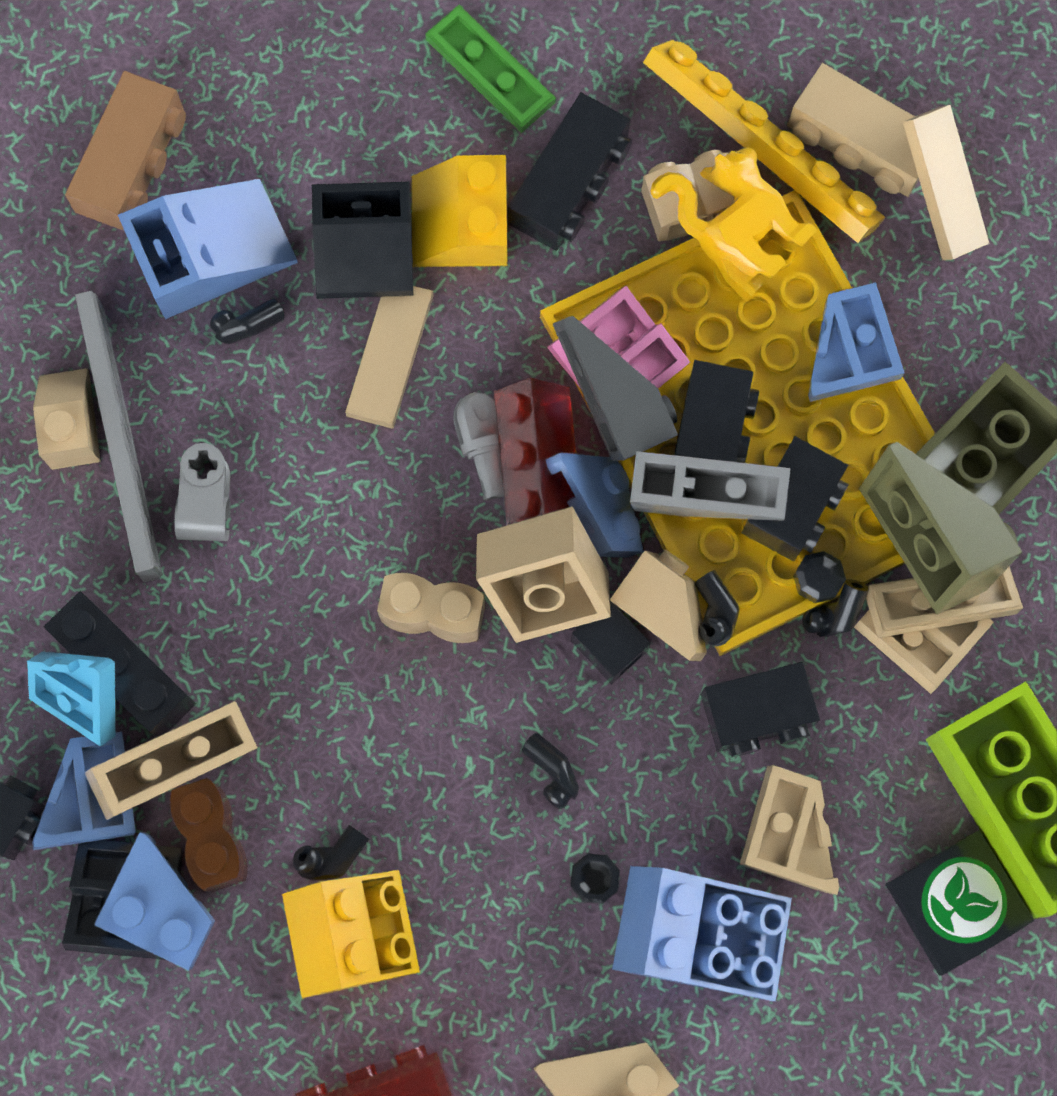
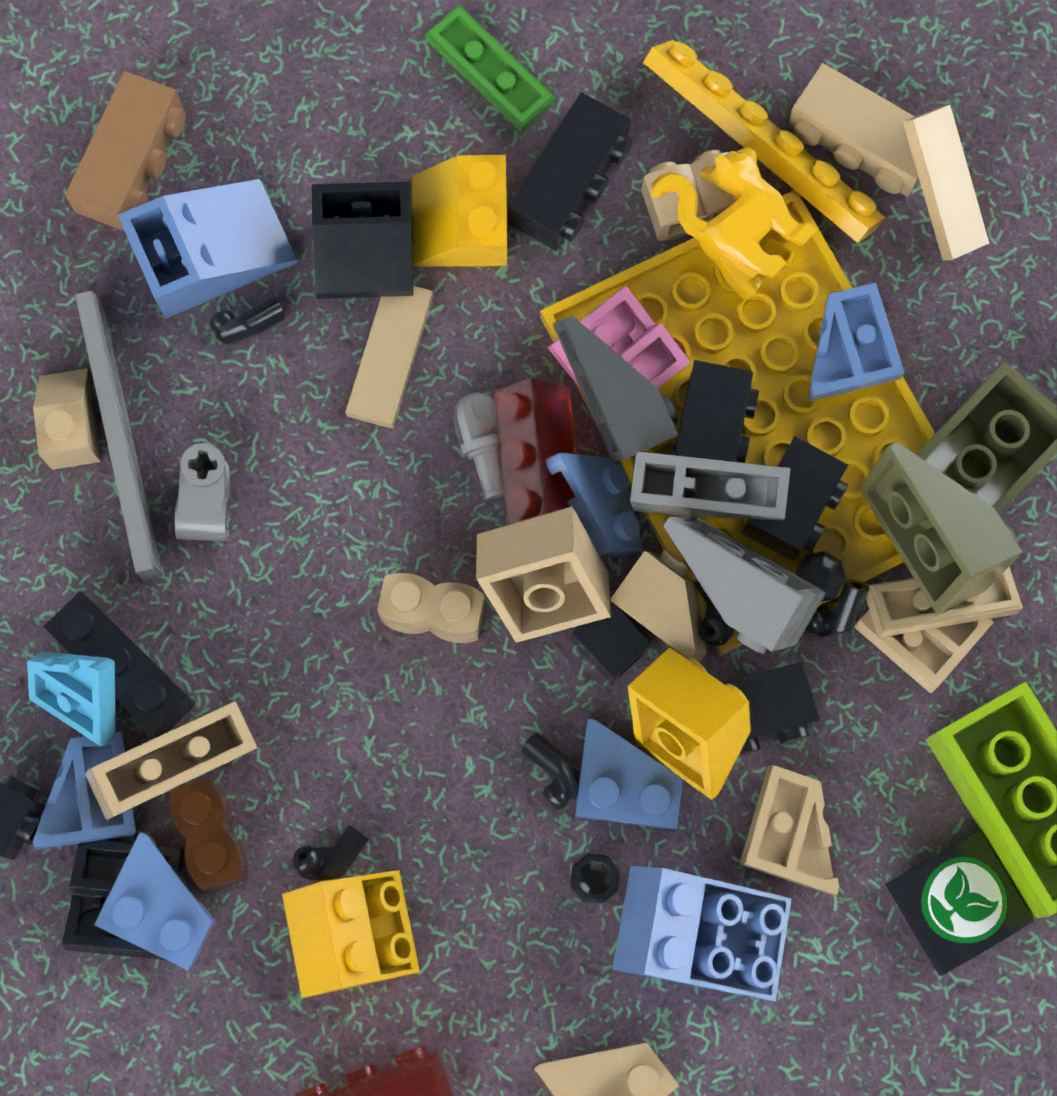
none -> medium blue wing [575,719,683,831]
none -> yellow slope [628,647,751,800]
none -> light grey slope [664,517,826,654]

